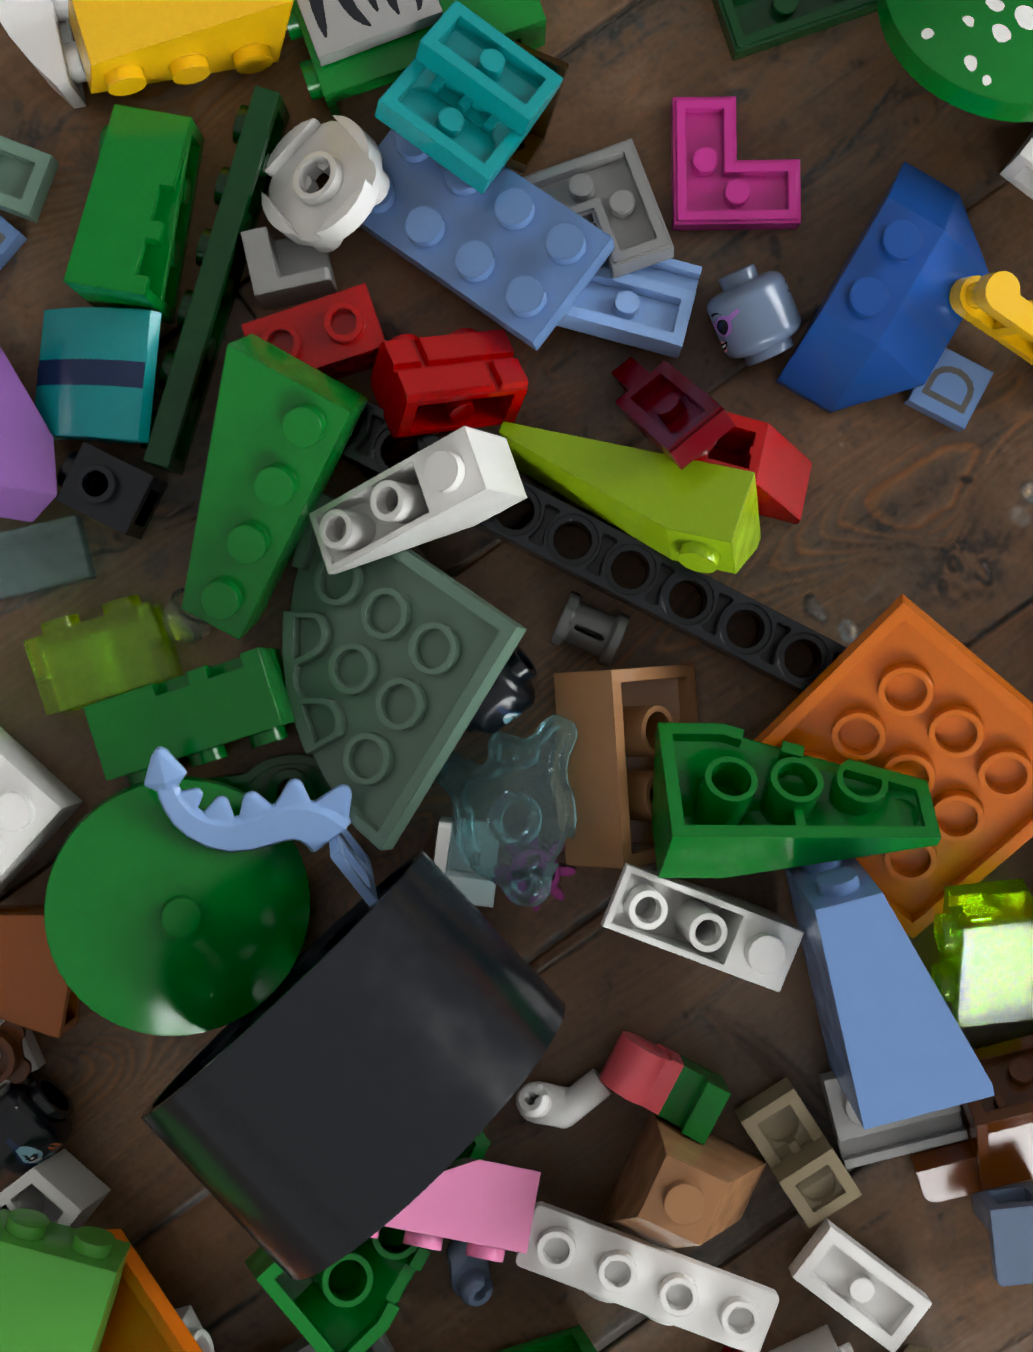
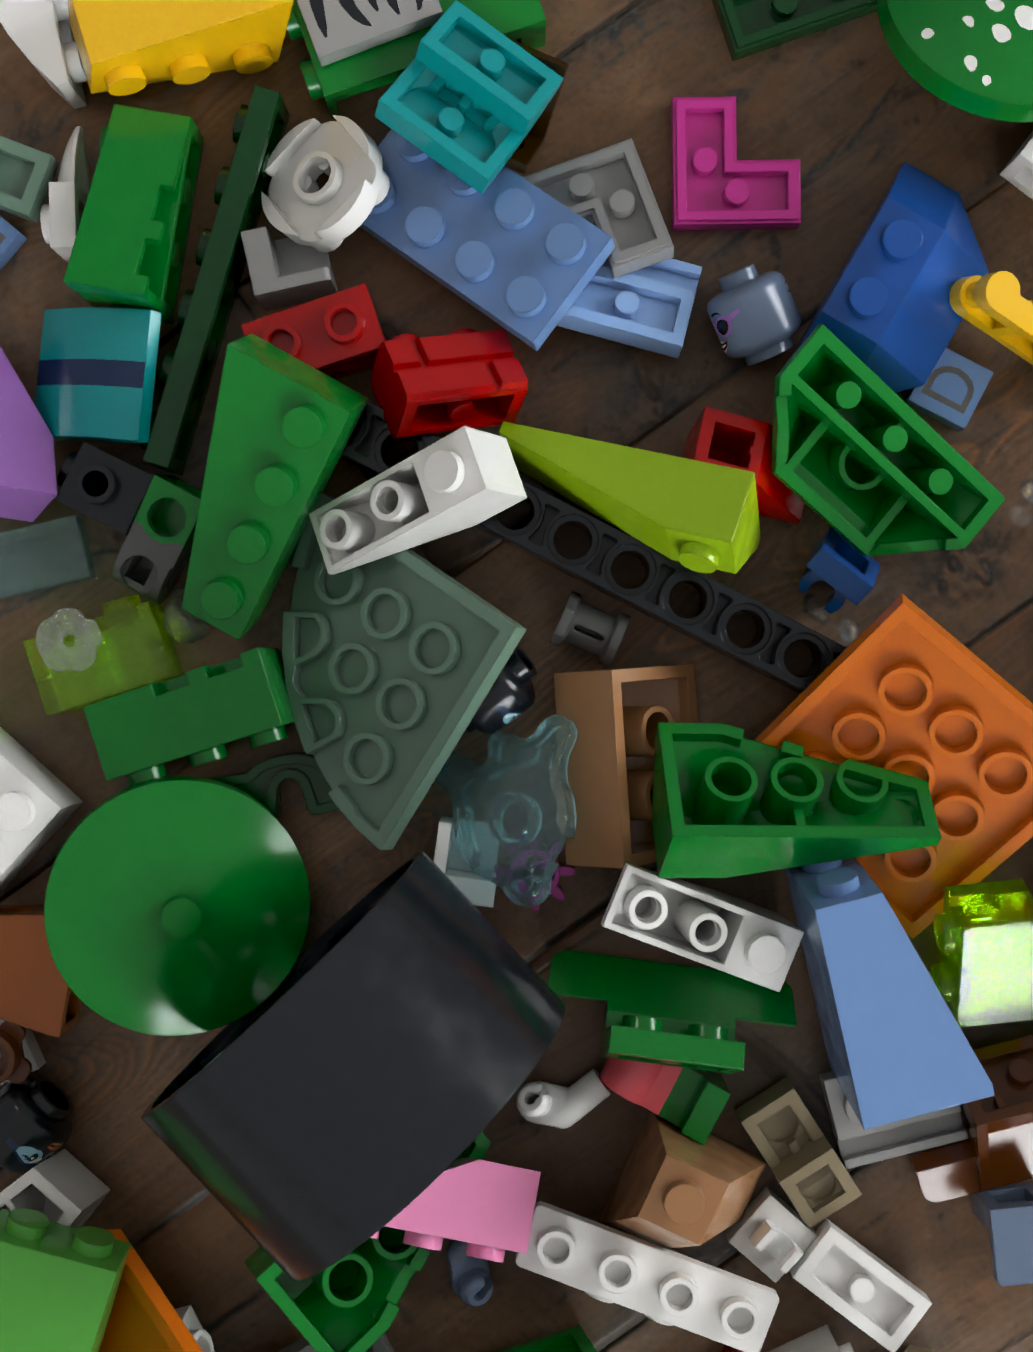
light blue piece [144,746,378,907] -> none
dark red hinge [611,357,735,470] -> none
none -> clear plate [36,608,102,672]
none -> white plate [40,126,91,262]
none -> leg [112,474,202,604]
none -> green plate [547,950,797,1074]
none -> white tile [725,1186,817,1283]
none -> green wedge [771,324,1006,556]
none -> blue tile [798,527,881,613]

